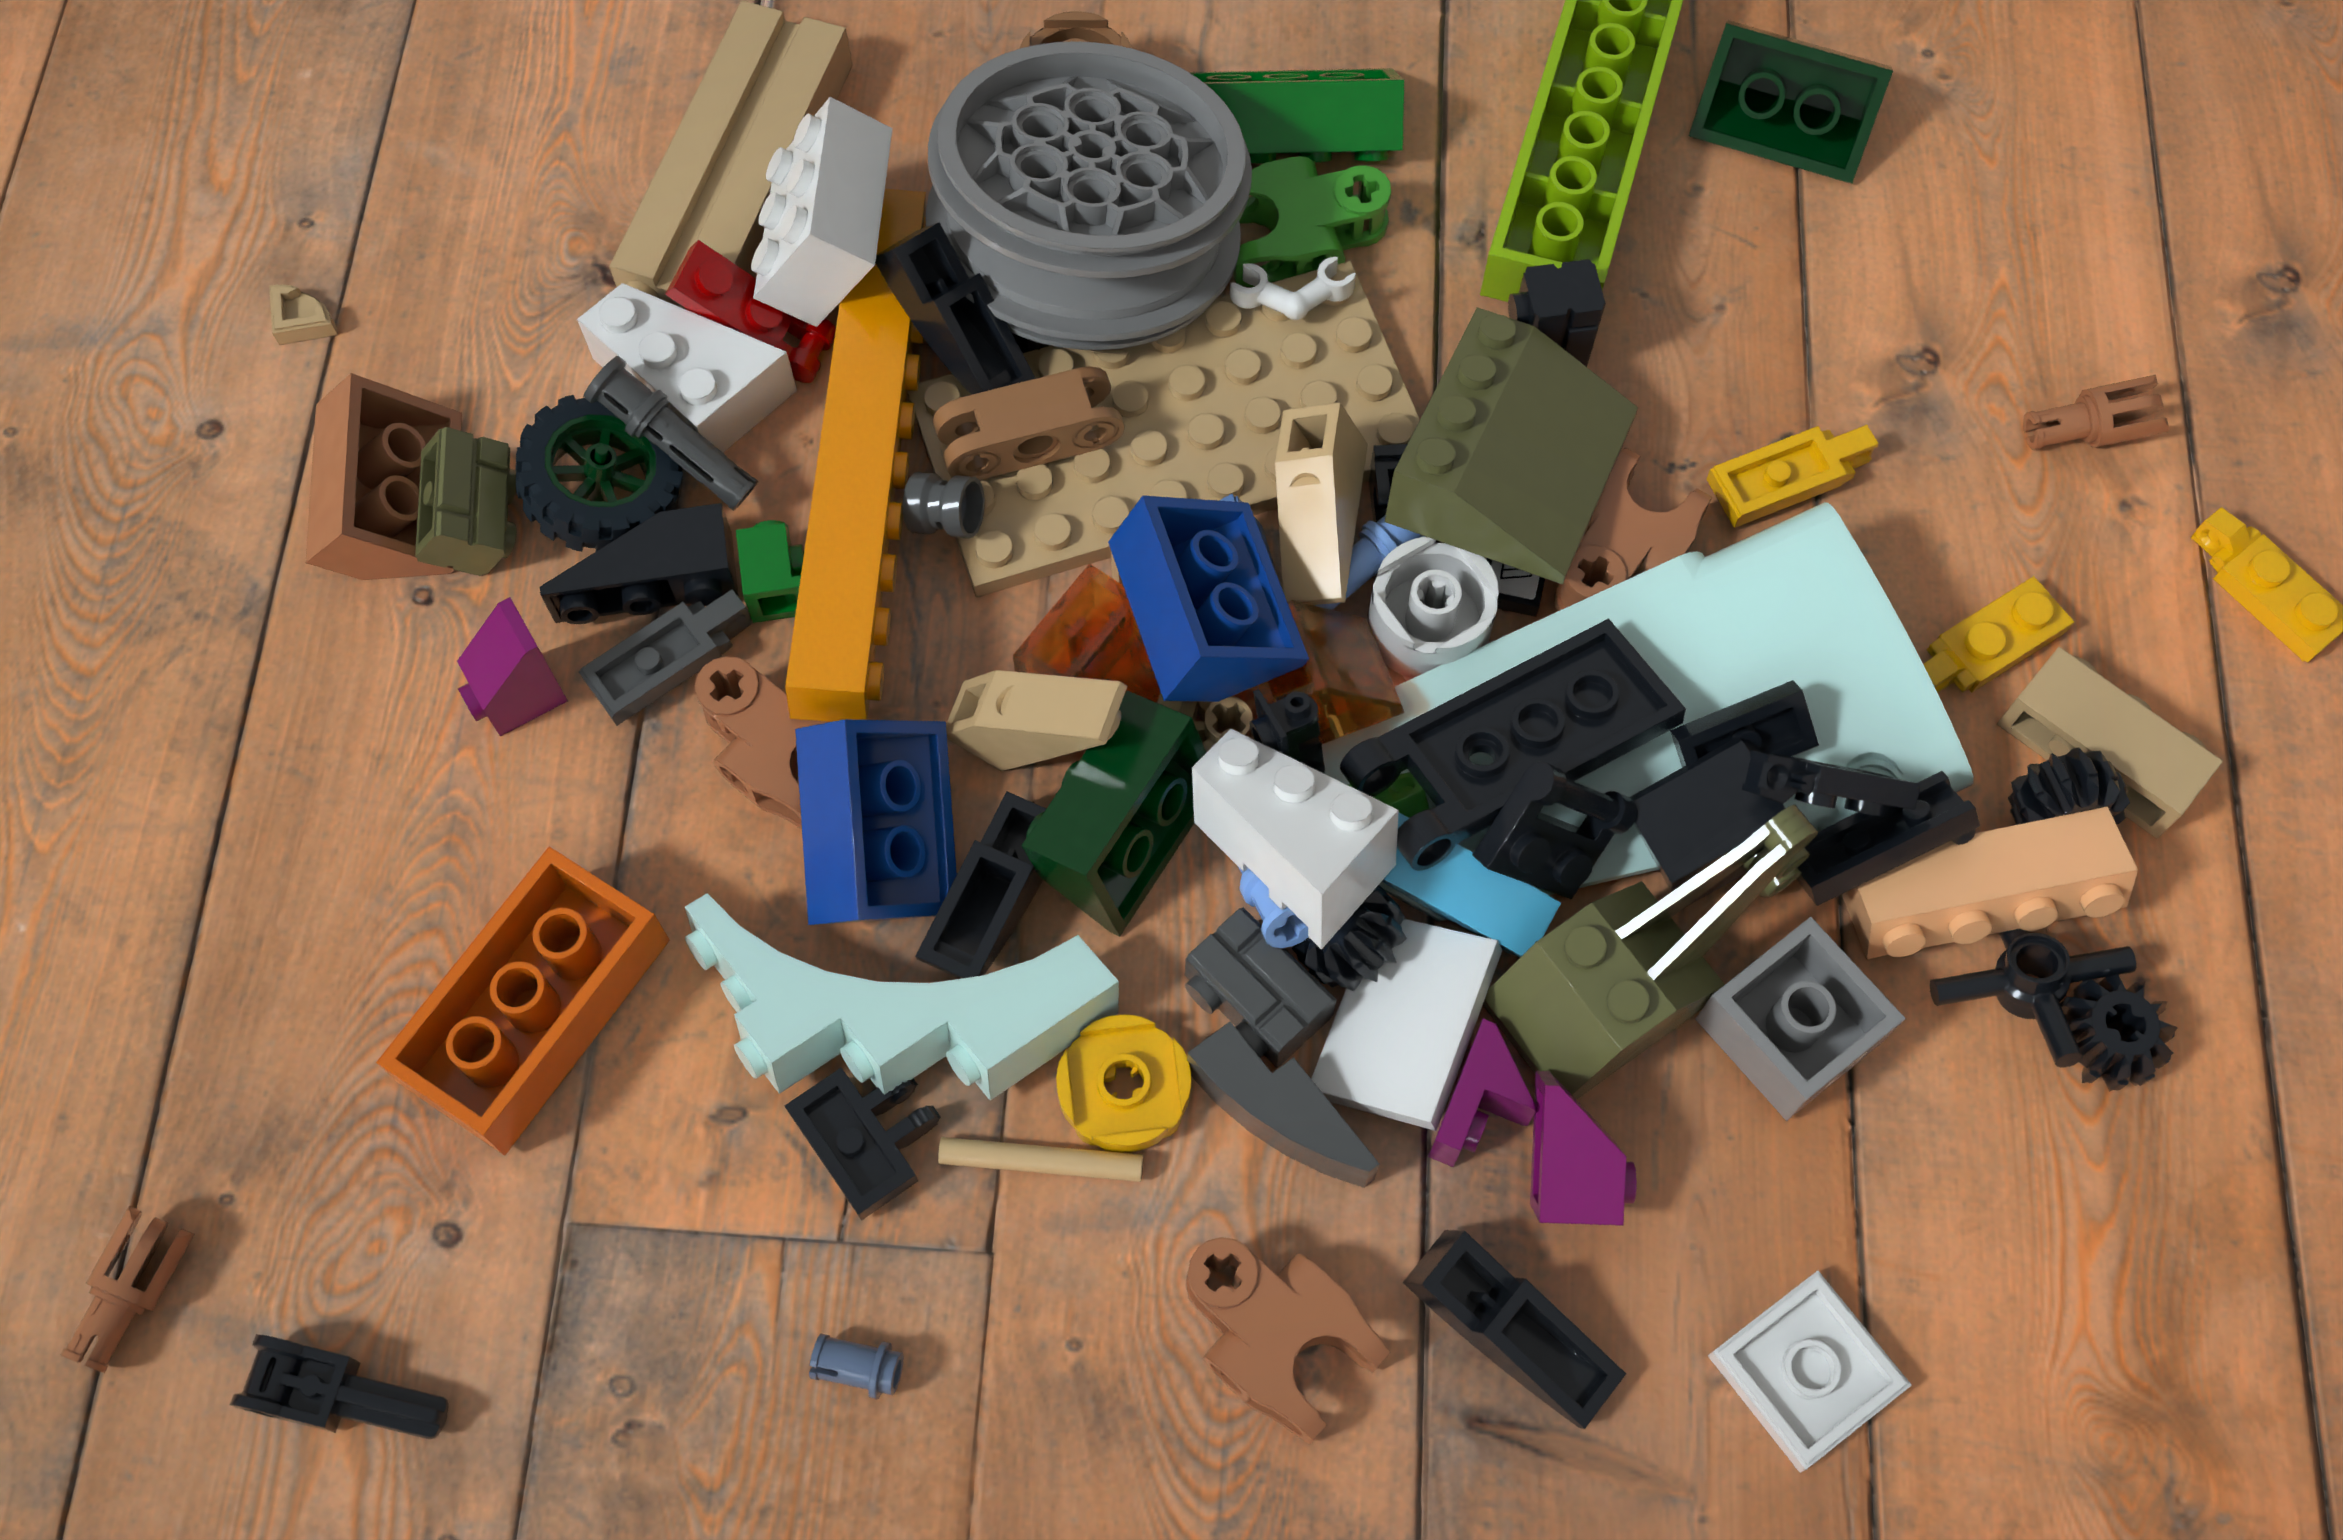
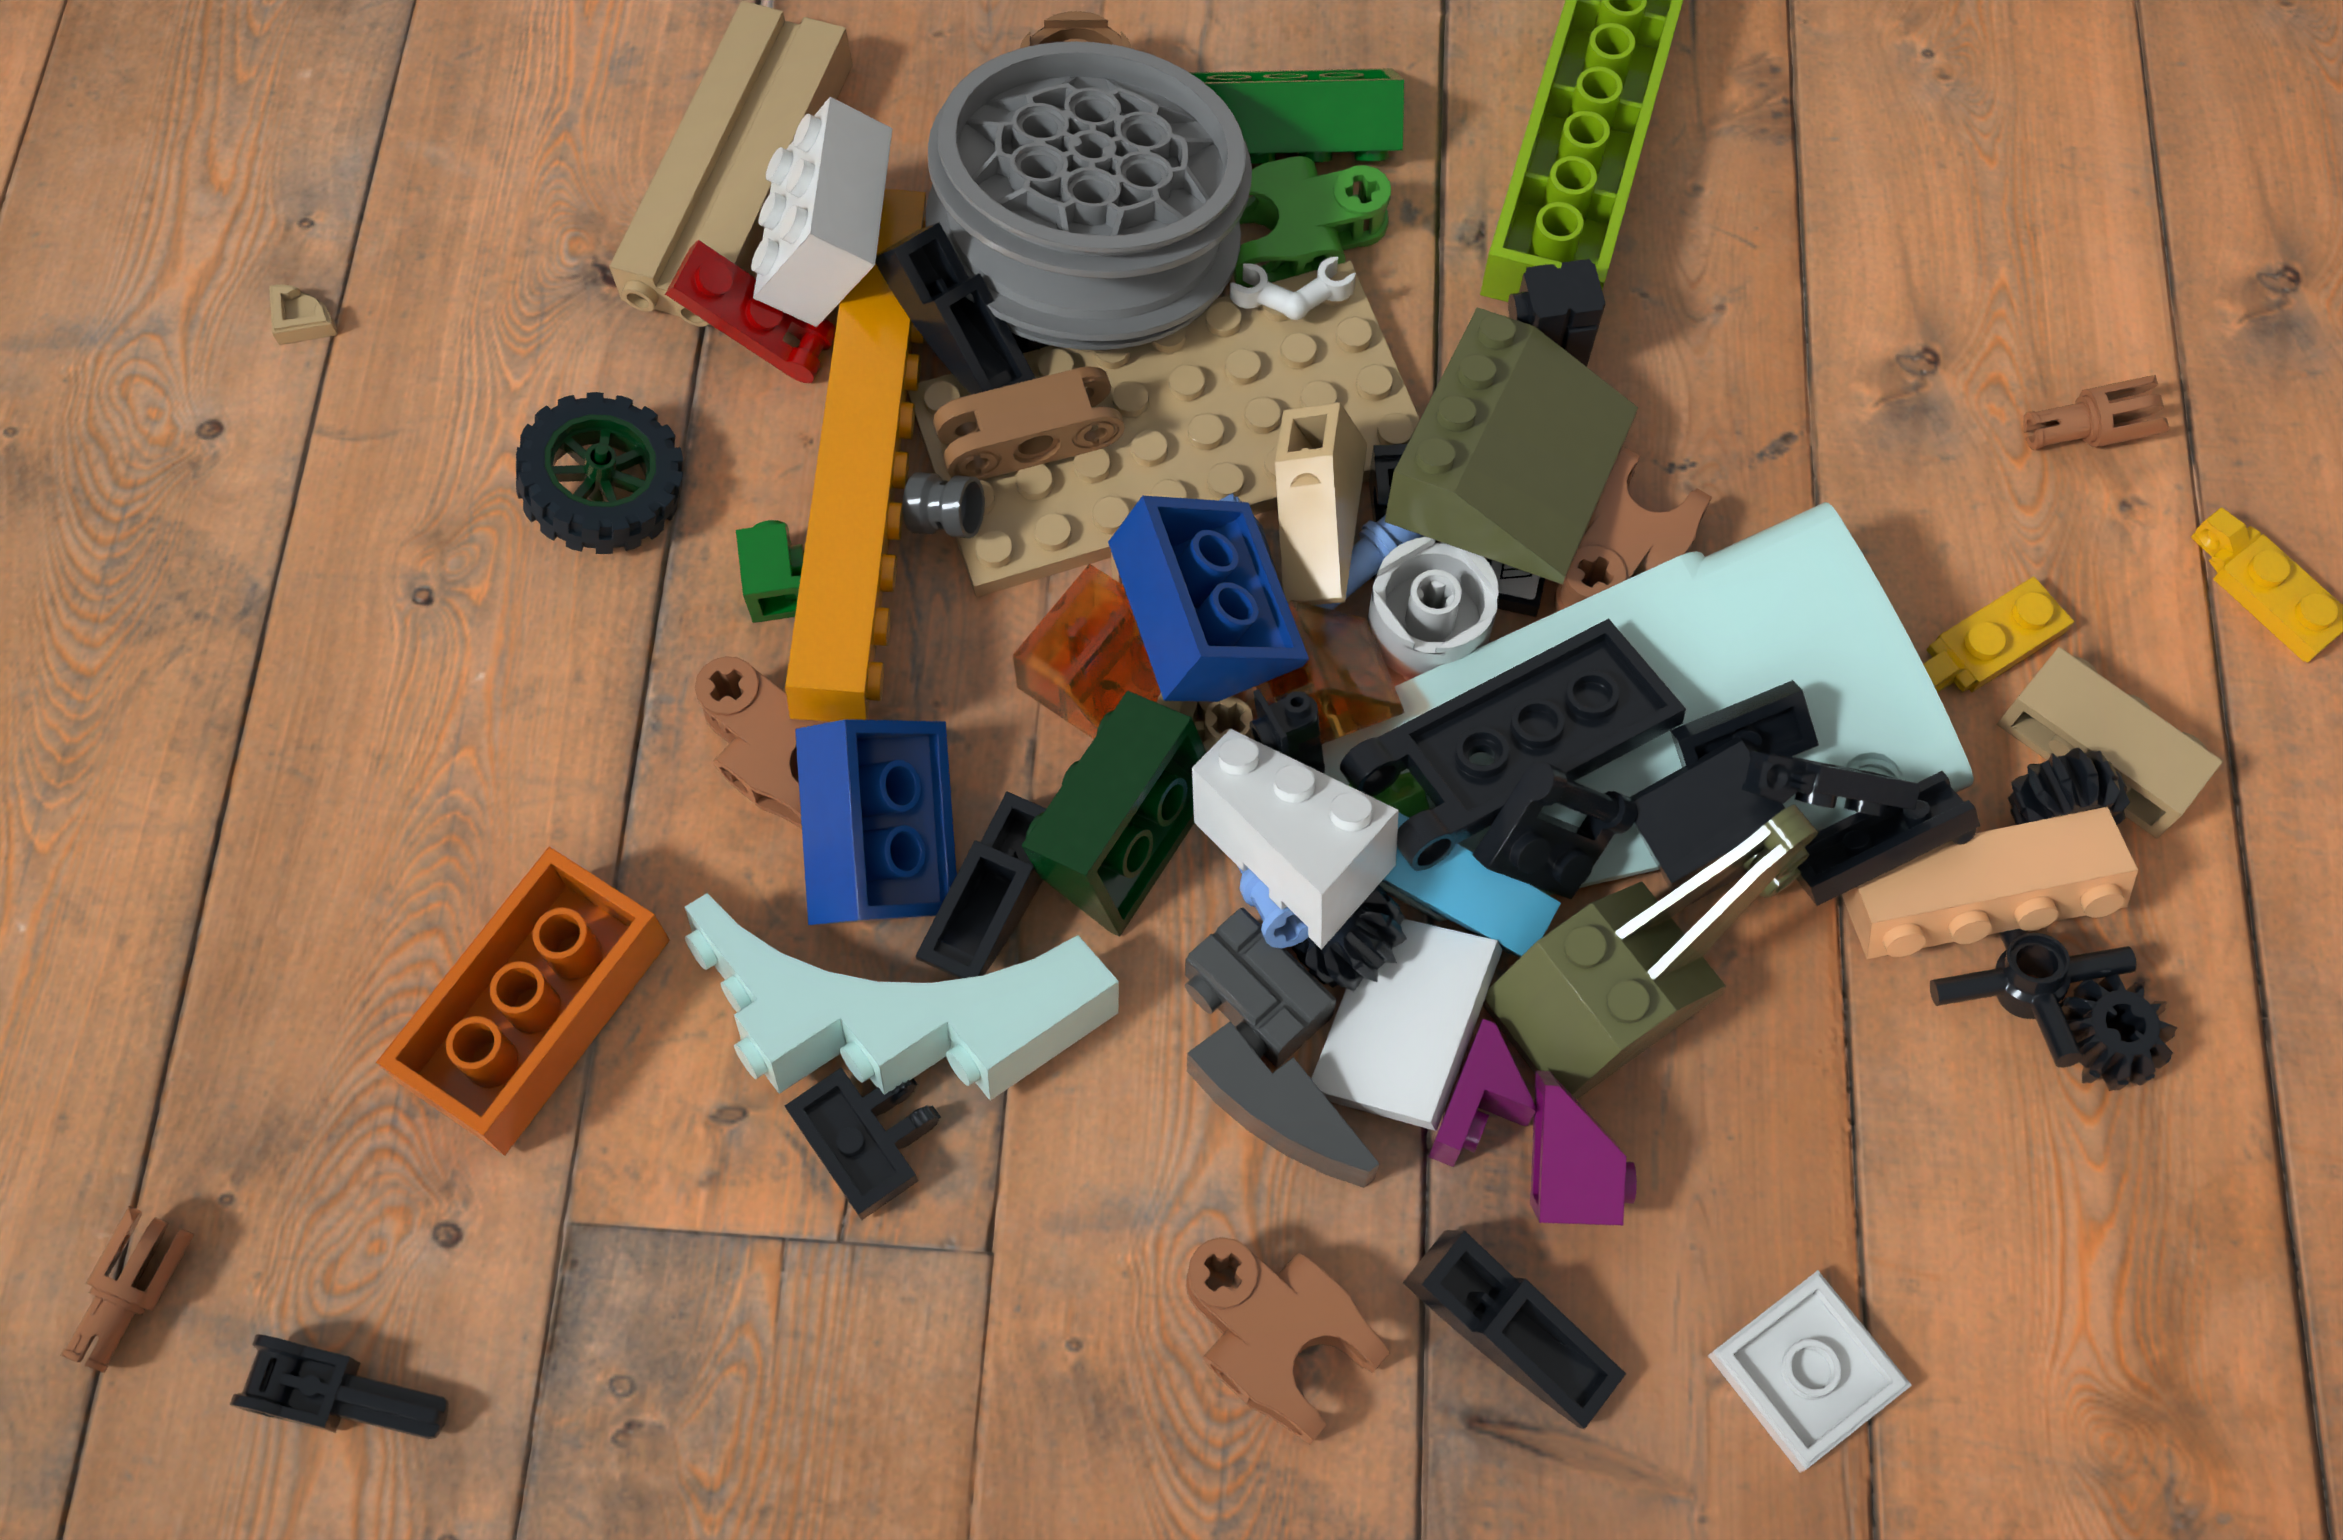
nougat slope [305,373,462,580] -> none
olive brick [415,427,516,576] -> none
magenta slope [457,597,568,736] -> none
black slope [540,503,739,624] -> none
white wedge [577,283,797,453] -> none
dark grey hinge [579,589,753,726] -> none
dark grey pin [583,355,758,511] -> none
sand blue pin [809,1334,904,1399] -> none
tan bar [938,1137,1143,1182] -> none
tan slope [946,670,1128,771] -> none
yellow plate [1056,1015,1191,1152] -> none
dark green slope [1689,20,1893,184] -> none
light grey brick [1695,917,1906,1121] -> none
yellow hinge [1706,425,1879,528] -> none

